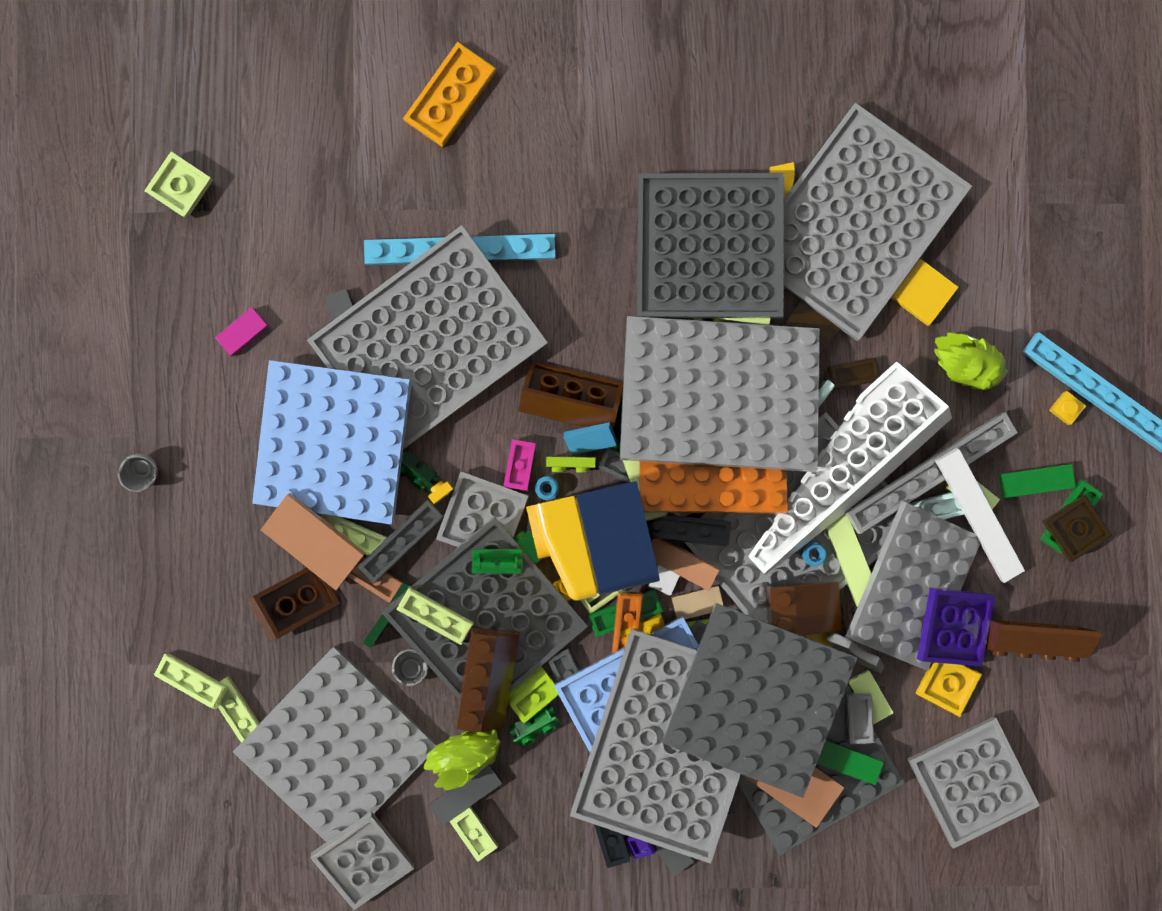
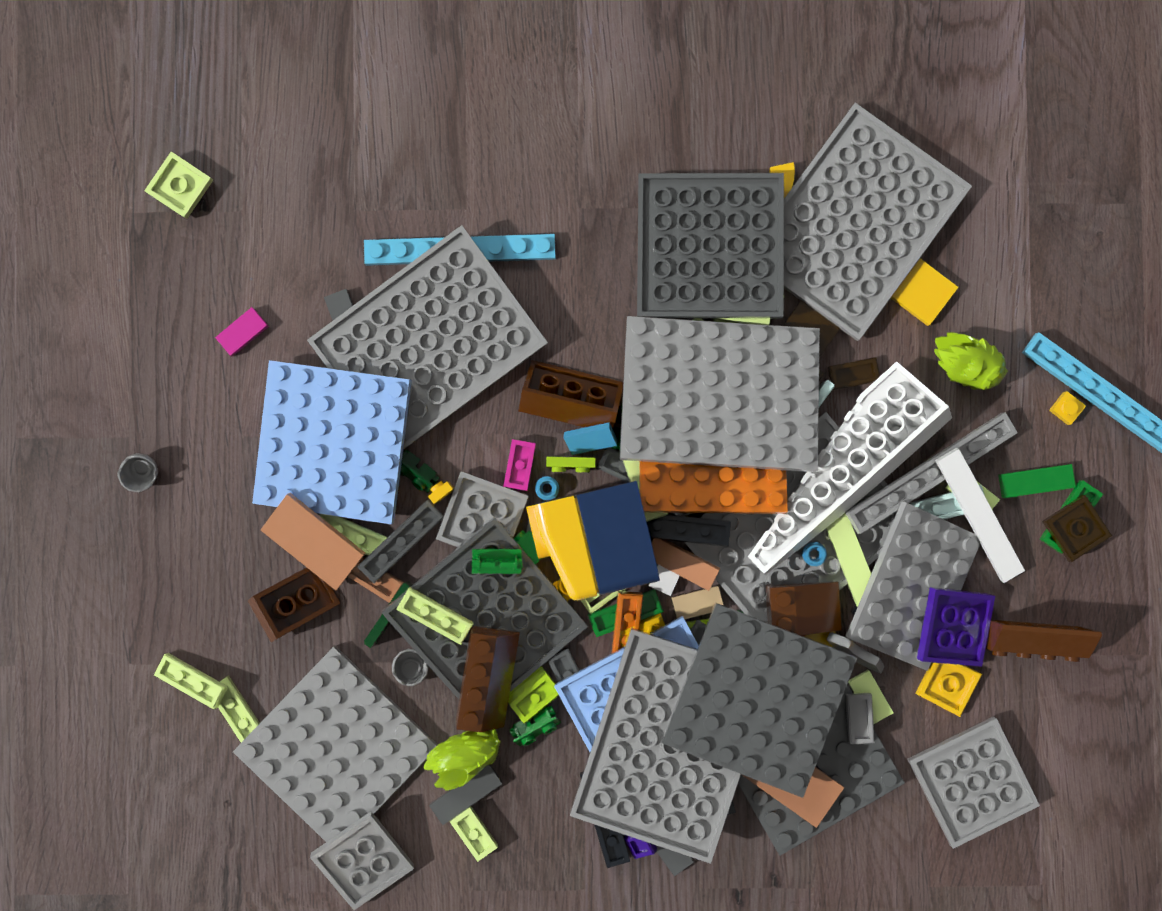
light orange tile [403,42,497,148] -> none
green tile [817,740,884,786] -> none

